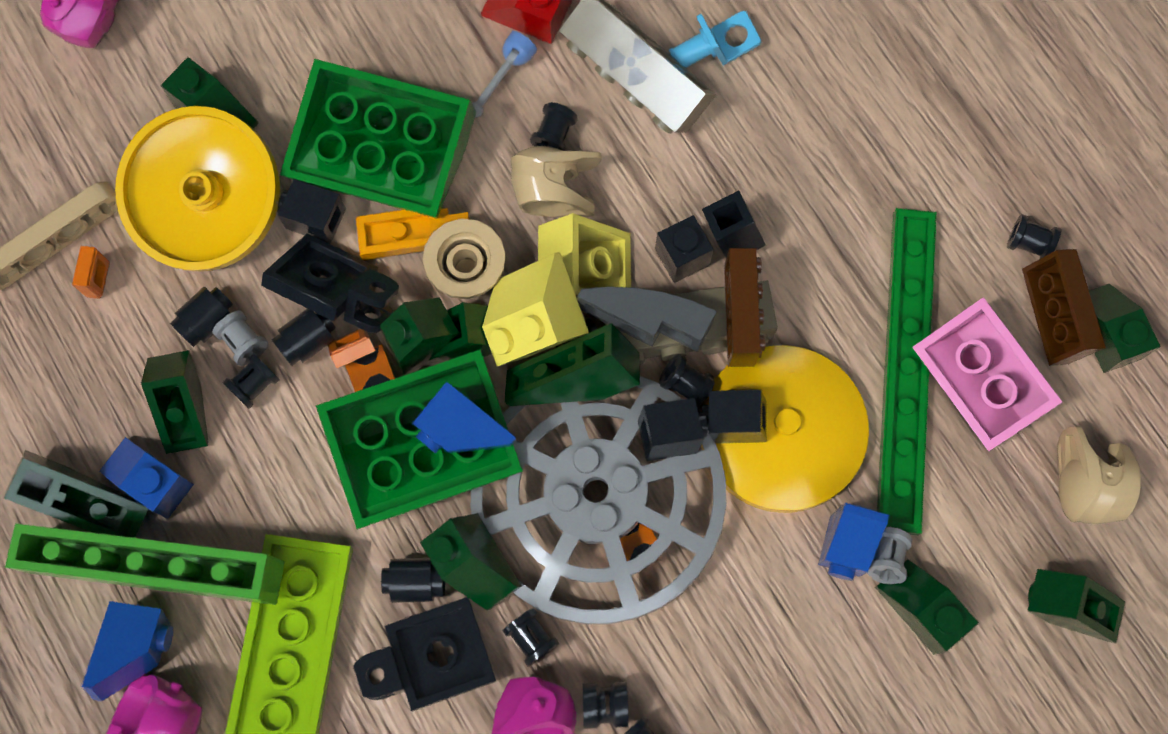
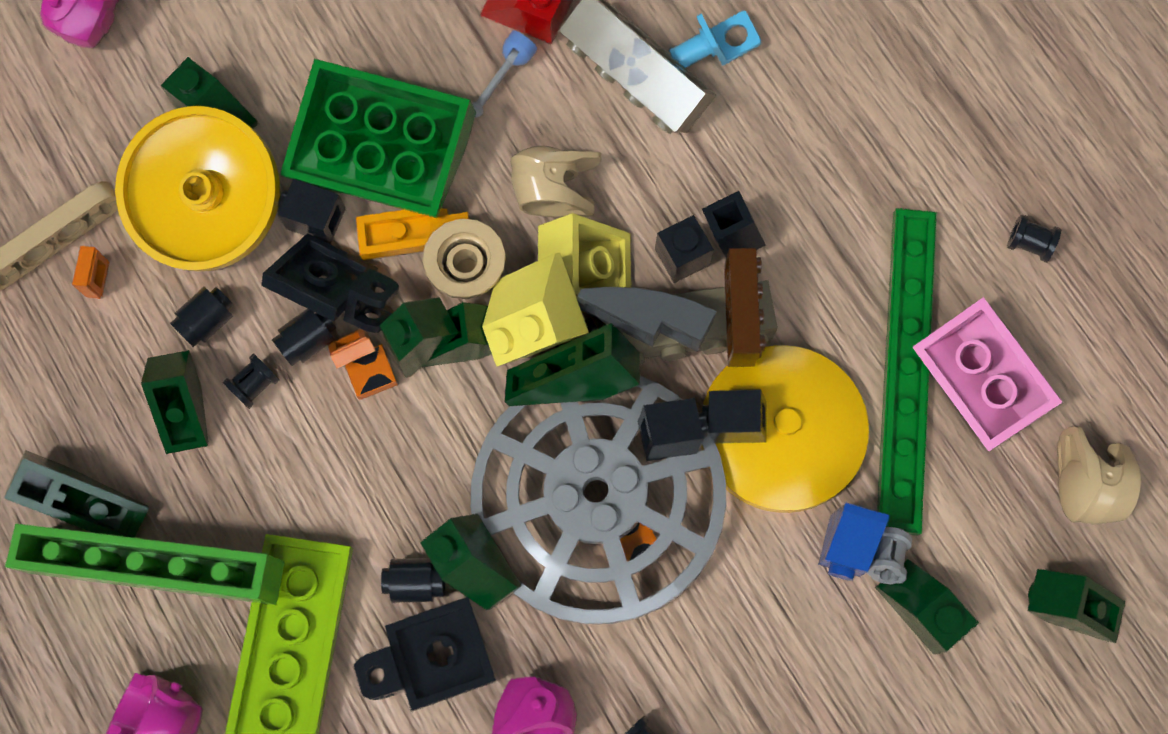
blue slope [81,601,173,701] -> none
blue slope [99,437,194,519] -> none
light grey bush [212,310,268,366] -> none
green slope [316,350,523,529] -> none
blue slope [413,382,516,453] -> none
black bush [502,607,559,667] -> none
black bush [530,102,577,151] -> none
black wheel [582,682,629,729] -> none
black bush [659,354,715,407] -> none
reddish brown piece [1022,249,1106,366] -> none
dark green slope [1089,284,1161,373] -> none

